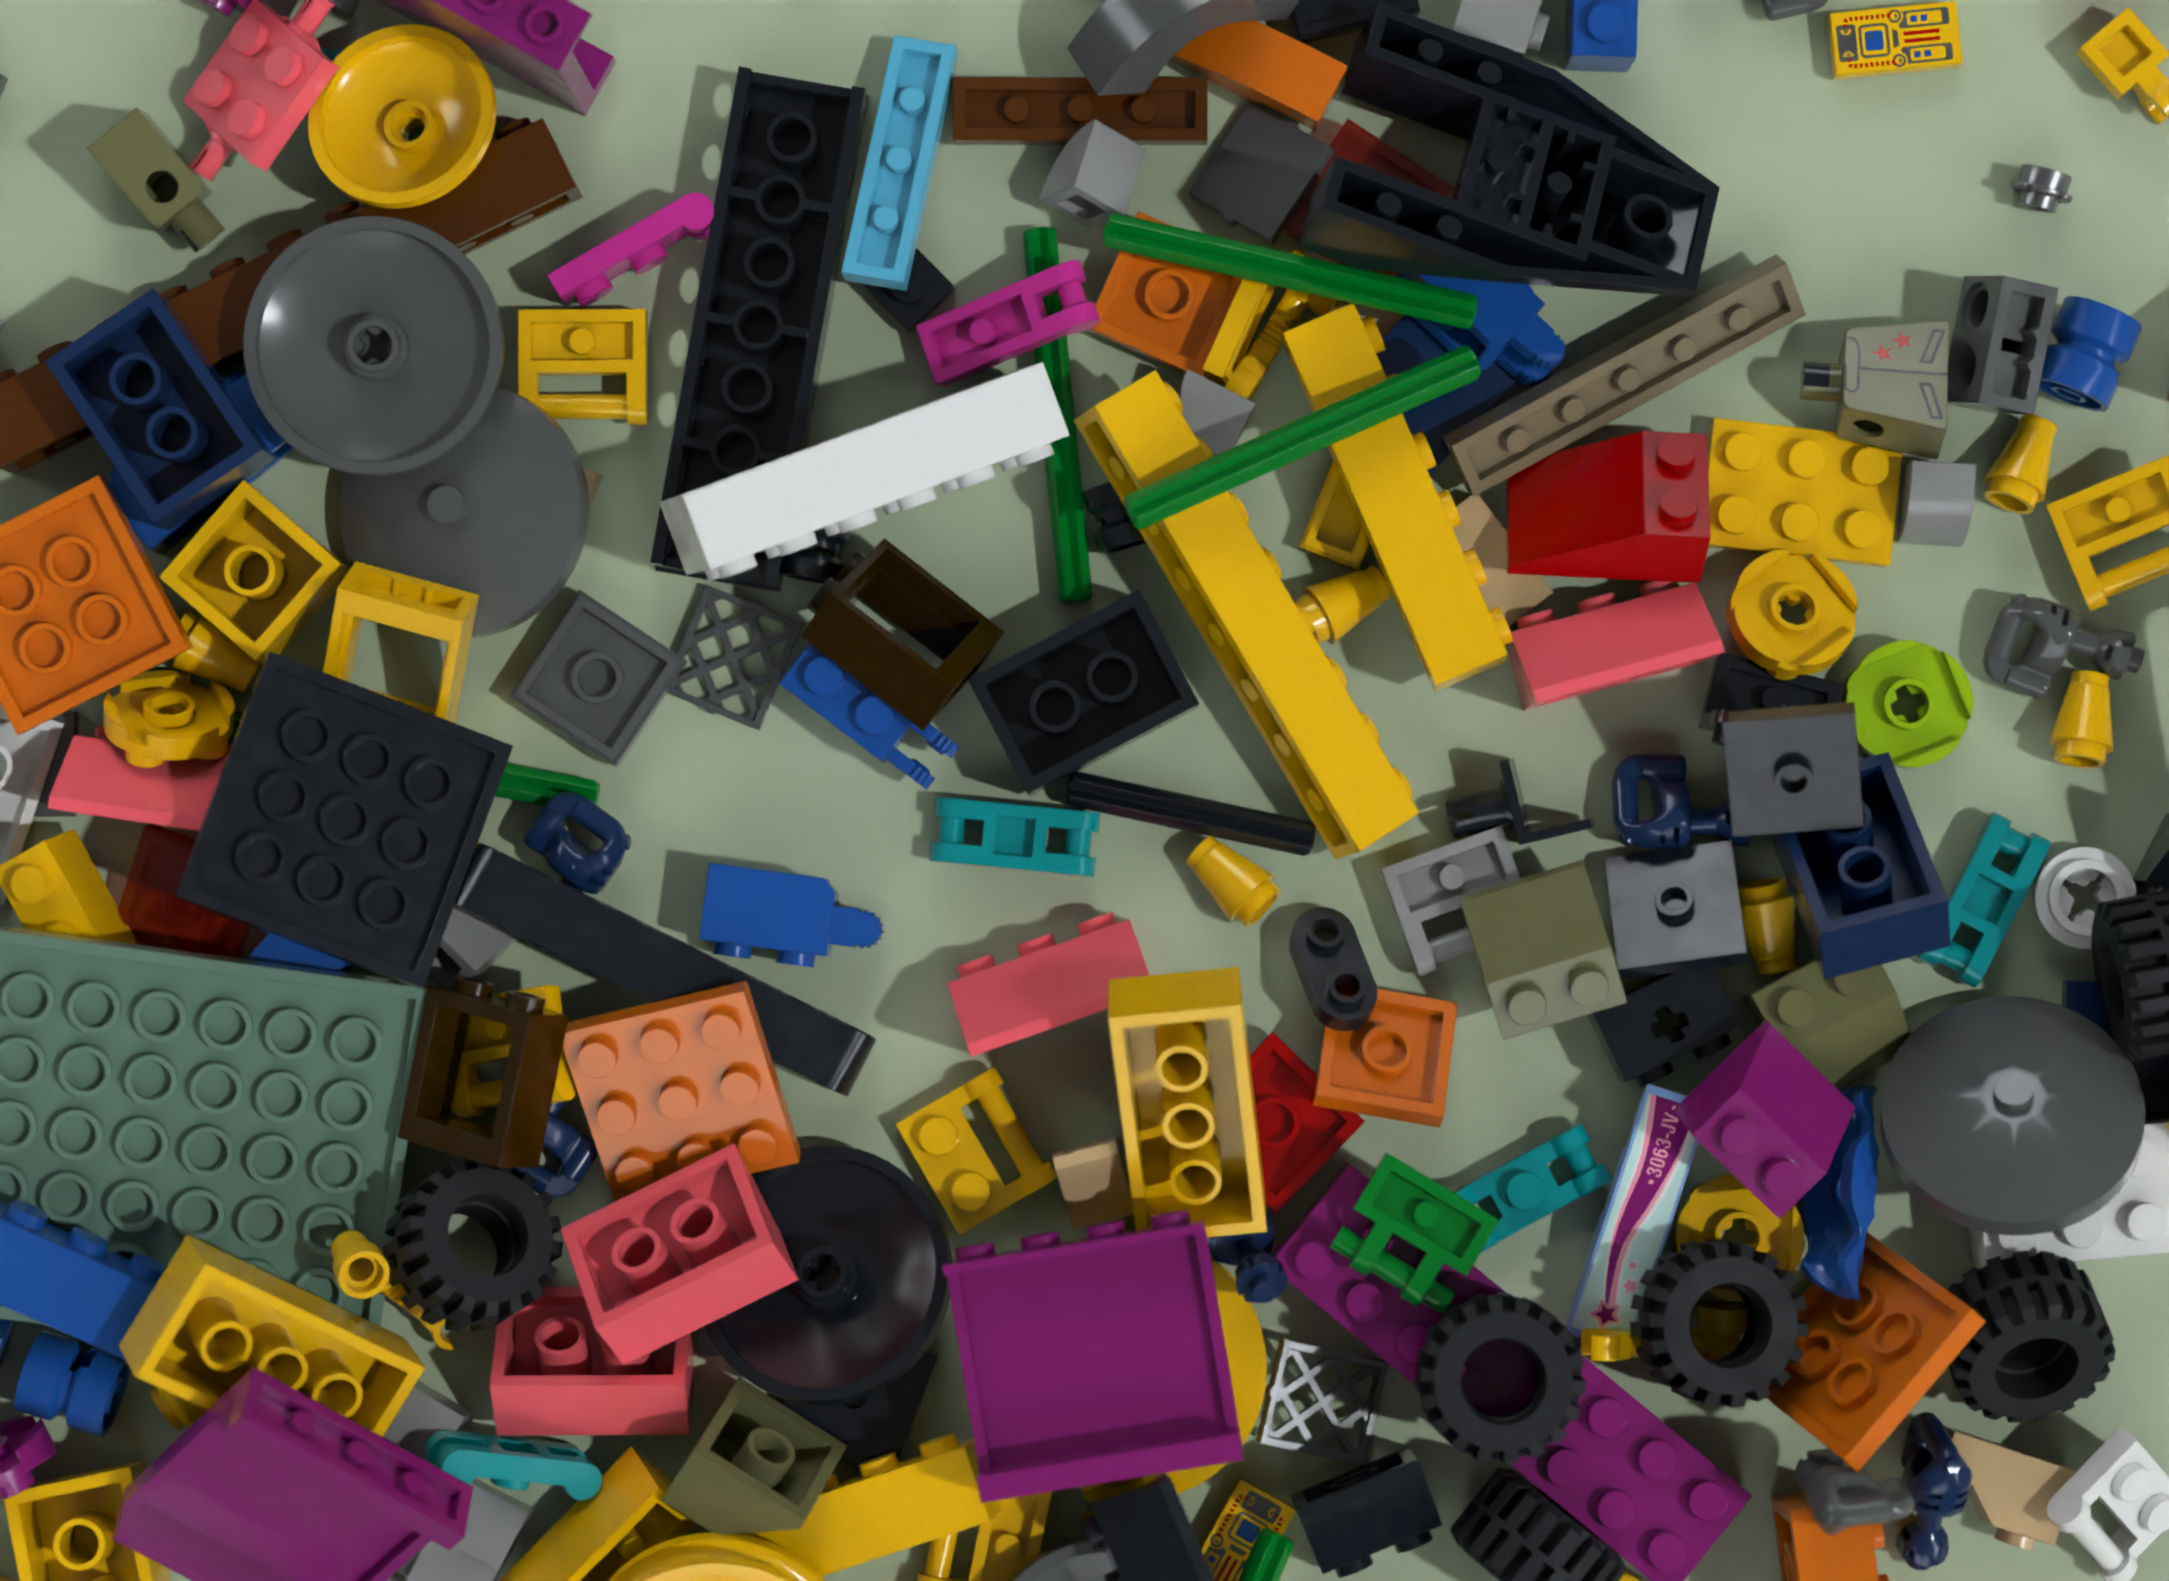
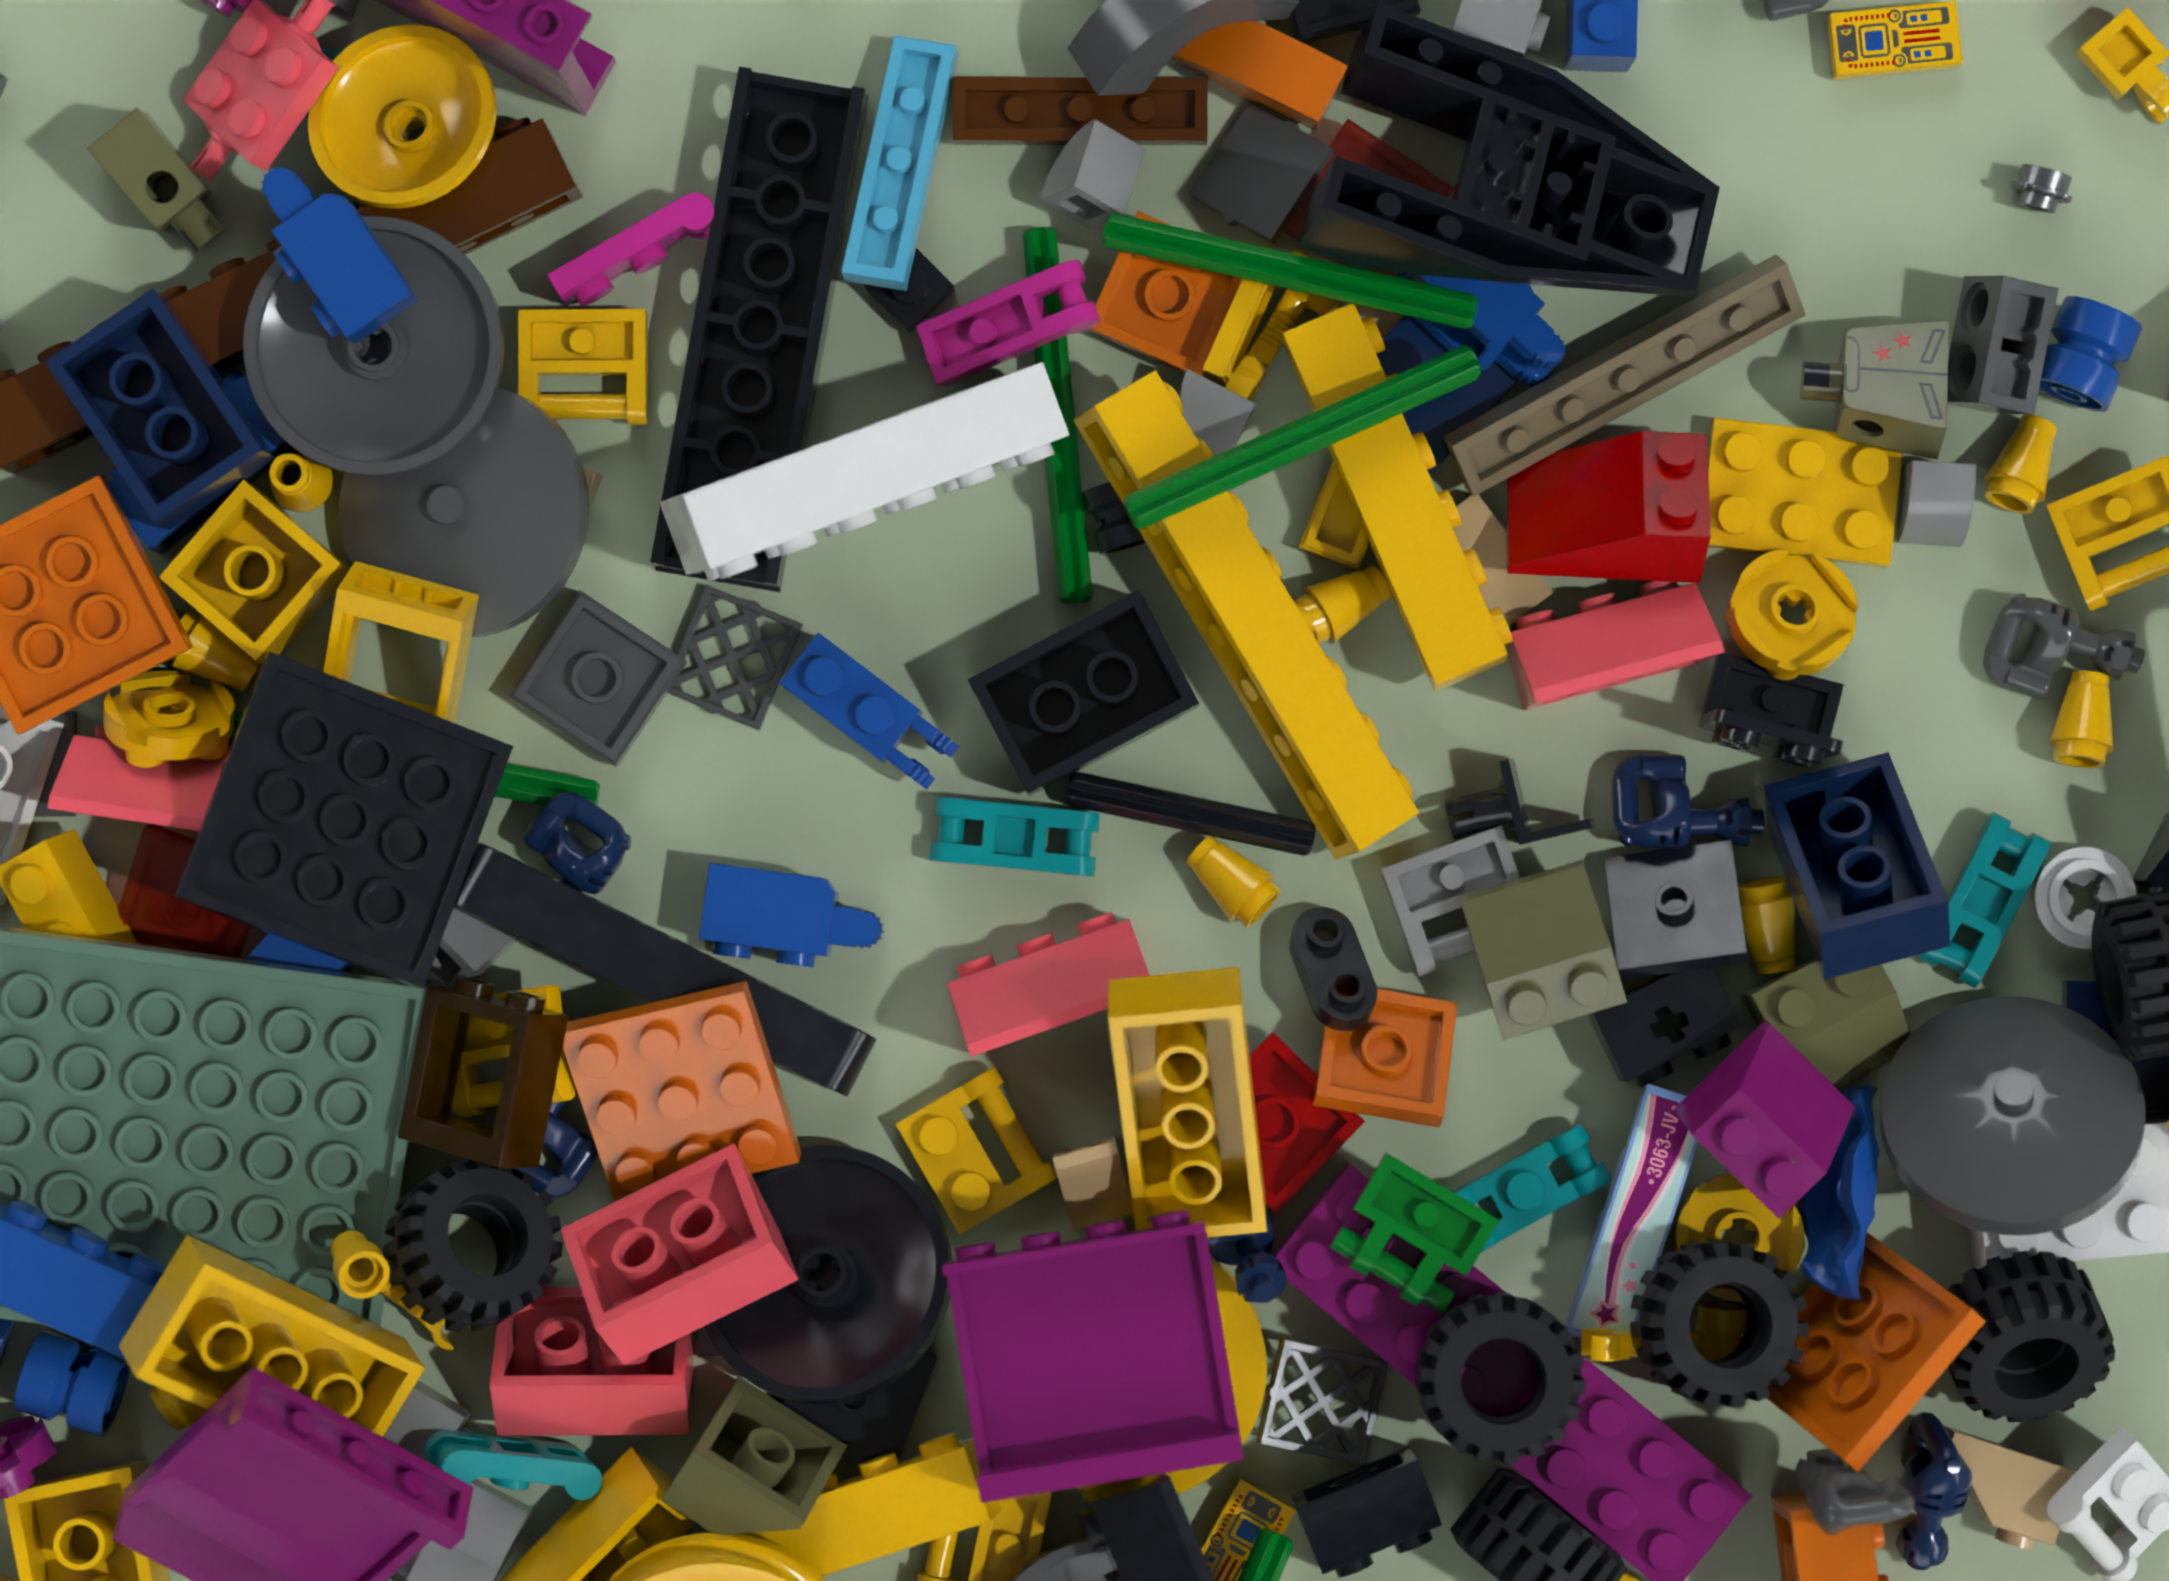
black wheel [781,528,851,584] -> none
dark brown window [801,538,1005,731] -> none
black plate [1722,702,1864,837] -> none
lime plate [1842,640,1974,769] -> none
none -> blue hinge [261,166,420,344]
none -> yellow cone [269,450,333,512]

